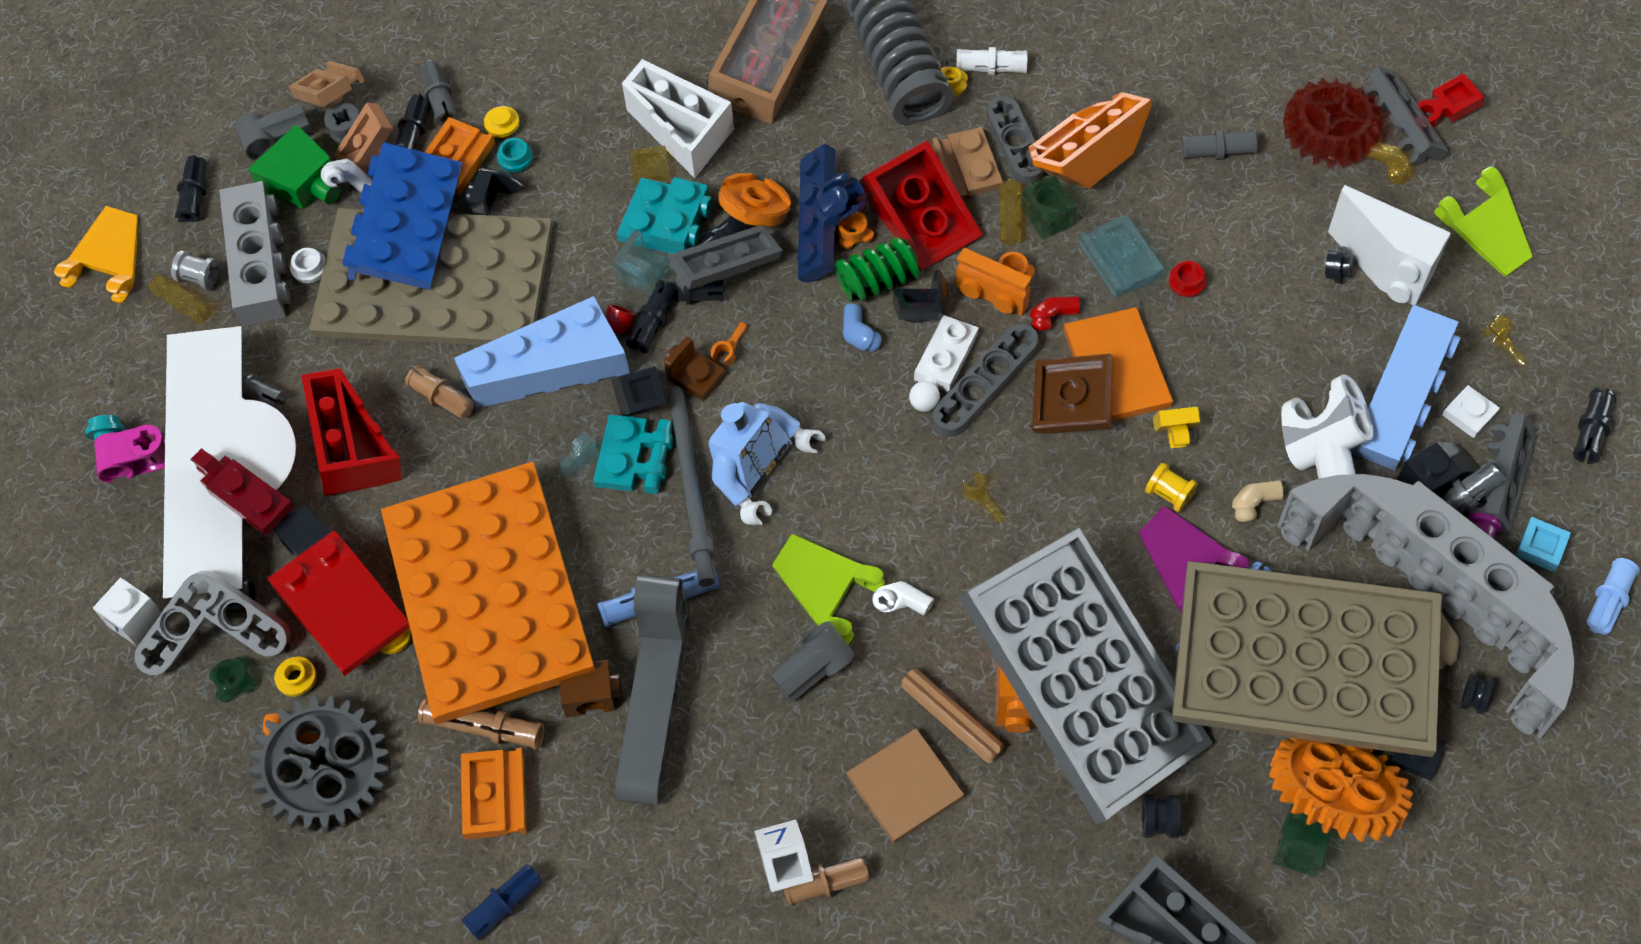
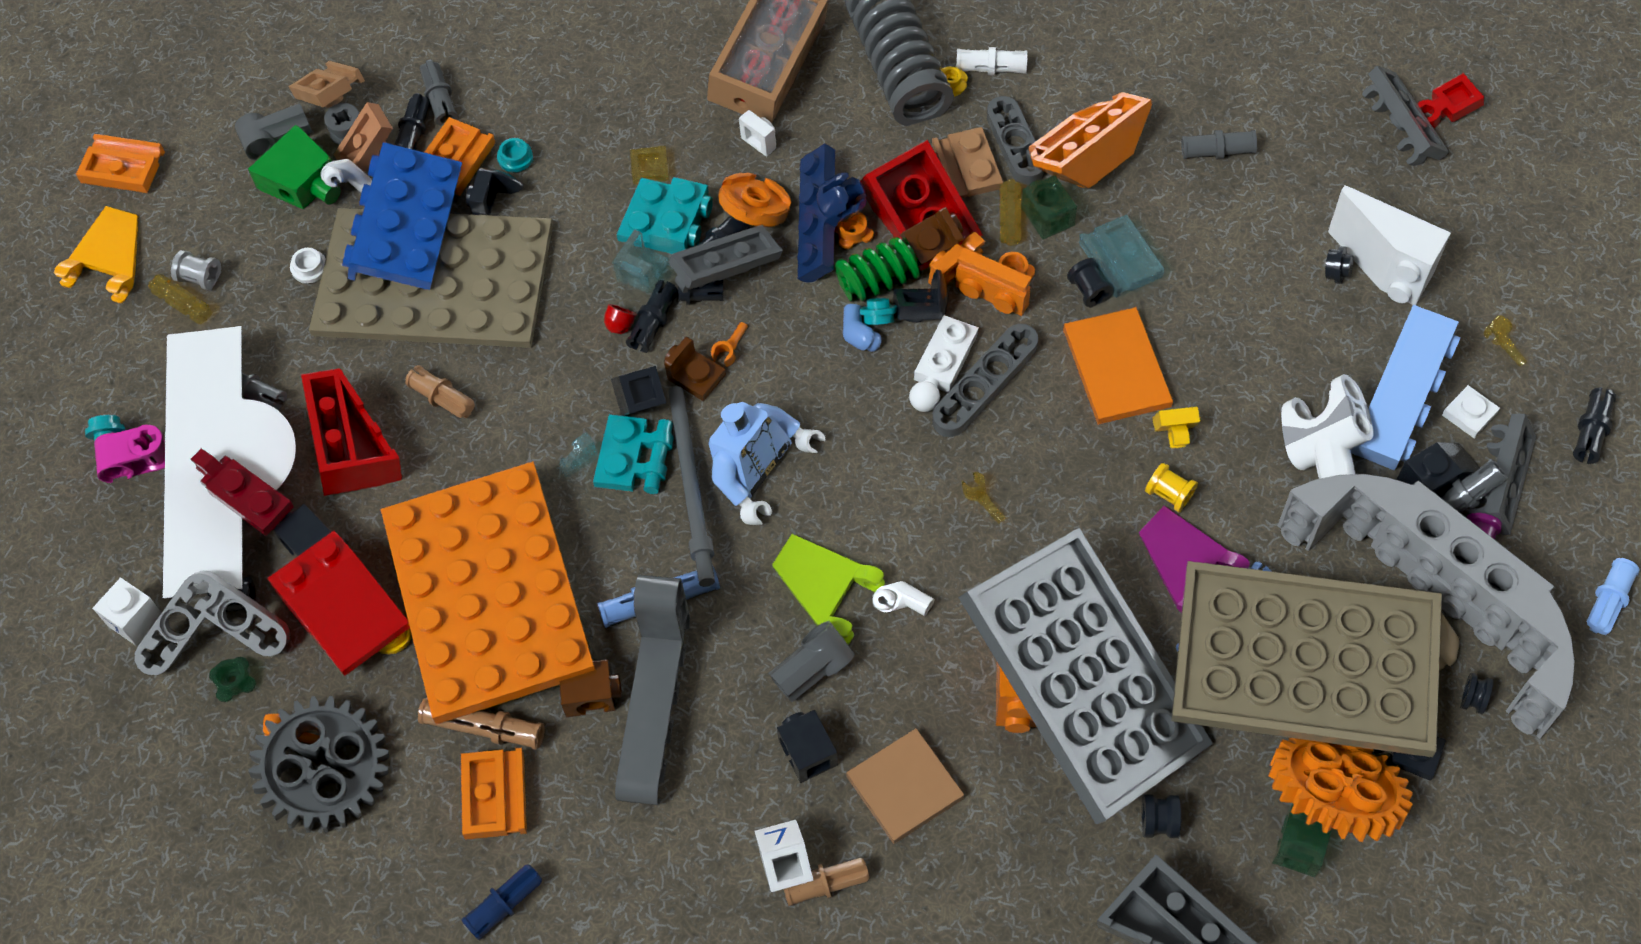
black axle [175,155,207,222] -> none
light grey brick [219,181,291,326] -> none
yellow plate [274,657,317,697] -> none
light blue wedge [454,296,630,408] -> none
yellow plate [484,106,520,138] -> none
white wedge [622,59,734,178] -> none
medium nougat axle [901,669,1004,763] -> none
red arm [1029,296,1079,331] -> none
reddish brown plate [1032,354,1114,434] -> none
red plate [1168,261,1207,297] -> none
tan arm [1232,480,1283,522] -> none
clear red gear [1282,77,1383,169] -> none
clear yellow arm [1364,141,1412,185] -> none
lime flag [1434,167,1533,277] -> none
medium azure plate [1515,517,1571,572] -> none
none -> orange plate [76,134,165,193]
none -> white plate [739,110,776,157]
none -> black brick [777,710,838,783]
none -> teal plate [860,298,897,325]
none -> reddish brown bracket [900,207,964,267]
none -> orange plate [928,232,986,285]
none -> black bush [1067,258,1115,308]

